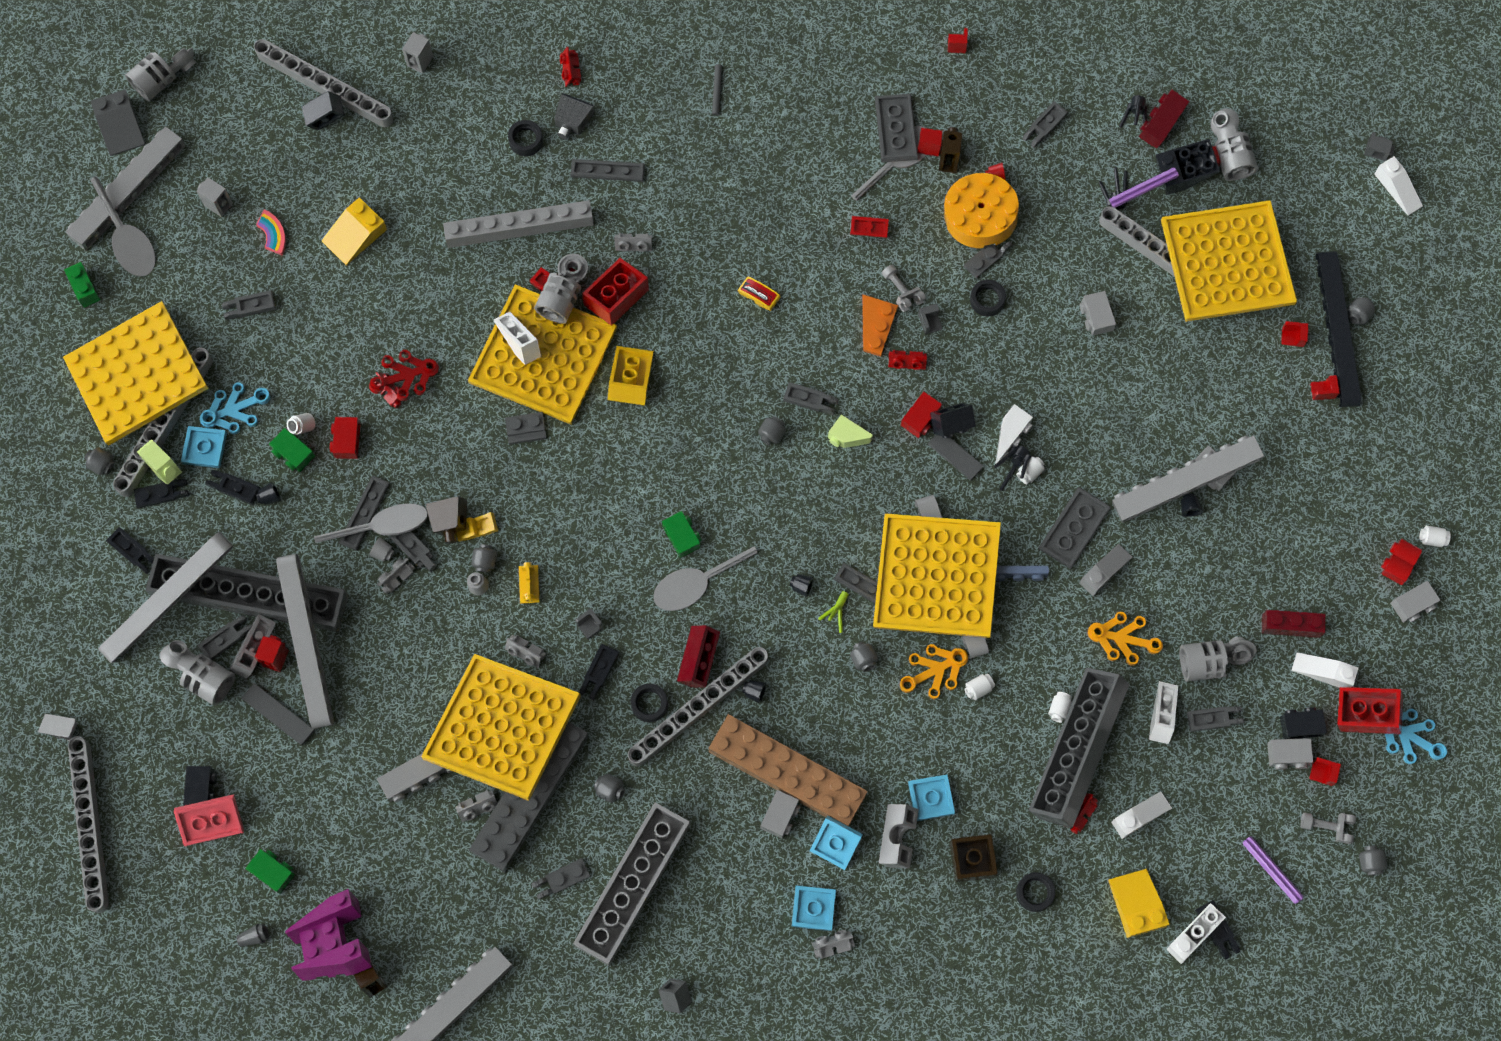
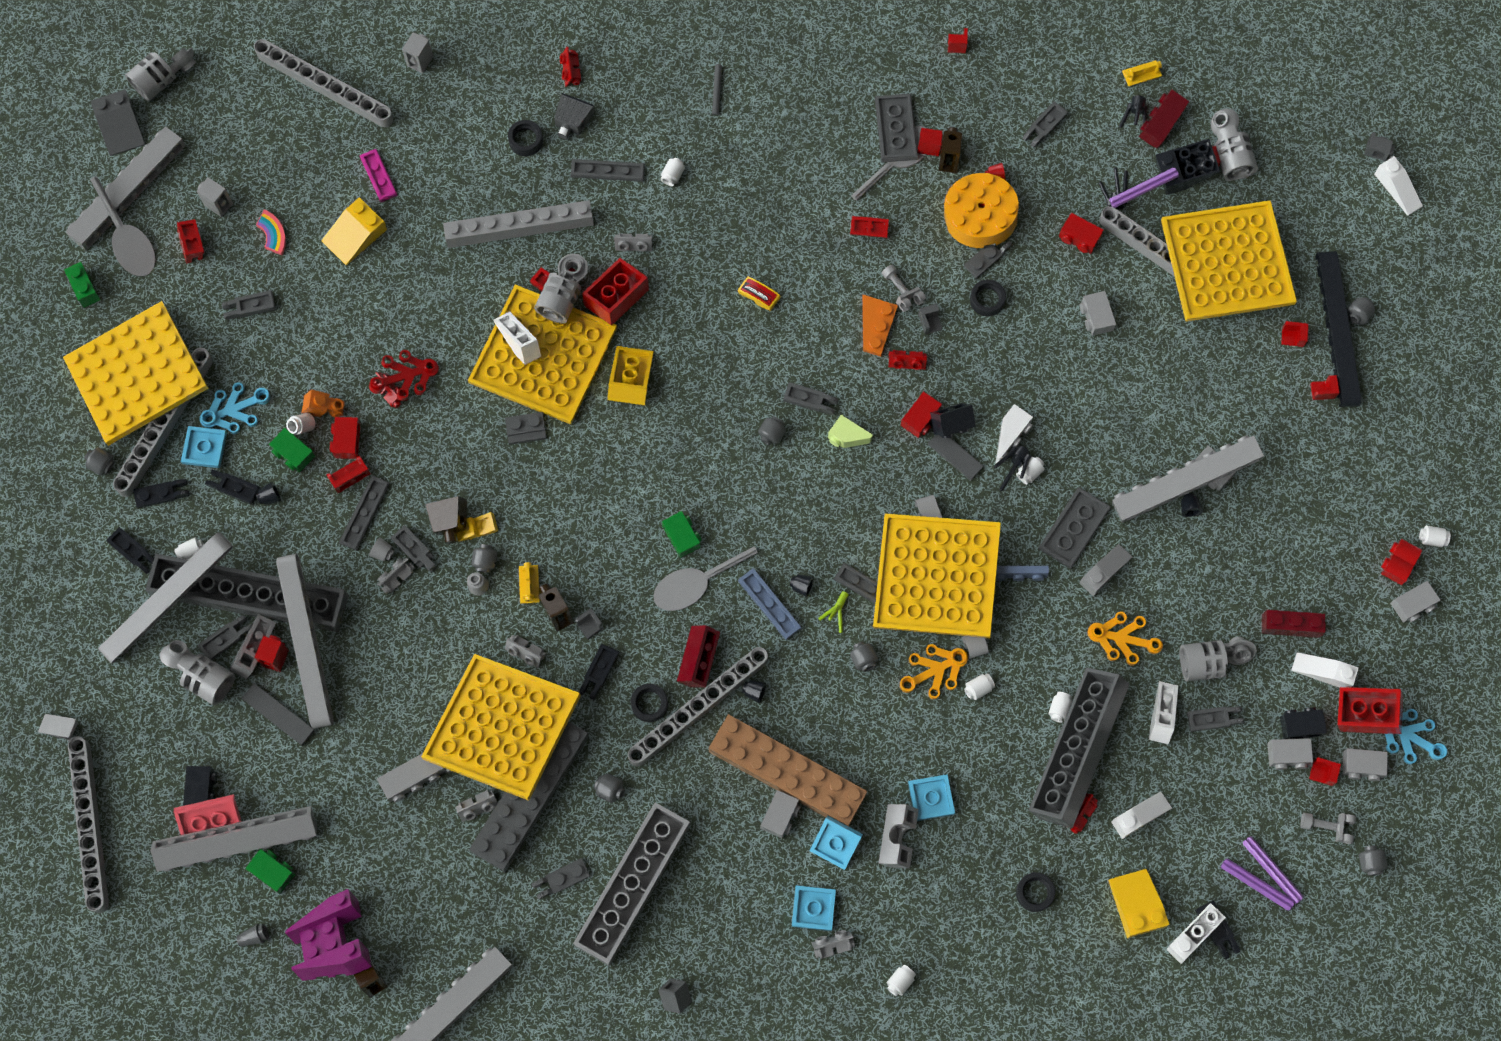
yellowish green slope [137,439,182,485] -> none
brick [302,91,345,130] -> none
light grey piece [314,504,428,543] -> none
dark brown brick [949,834,997,882] -> none
none -> light grey brick [150,806,317,872]
none -> white brick [175,537,204,560]
none -> red hinge [177,219,204,264]
none -> orange brick [302,390,345,417]
none -> red hinge [327,455,371,493]
none -> dark pink tile [359,149,398,202]
none -> dark brown torso [539,583,574,632]
none -> white brick [661,158,685,186]
none -> sand blue plate [738,568,801,640]
none -> white brick [886,965,916,996]
none -> red brick [1059,213,1104,254]
none -> yellow hinge [1122,60,1162,87]
none -> medium lavender axle [1221,859,1294,910]
none -> light grey brick [1343,748,1387,781]

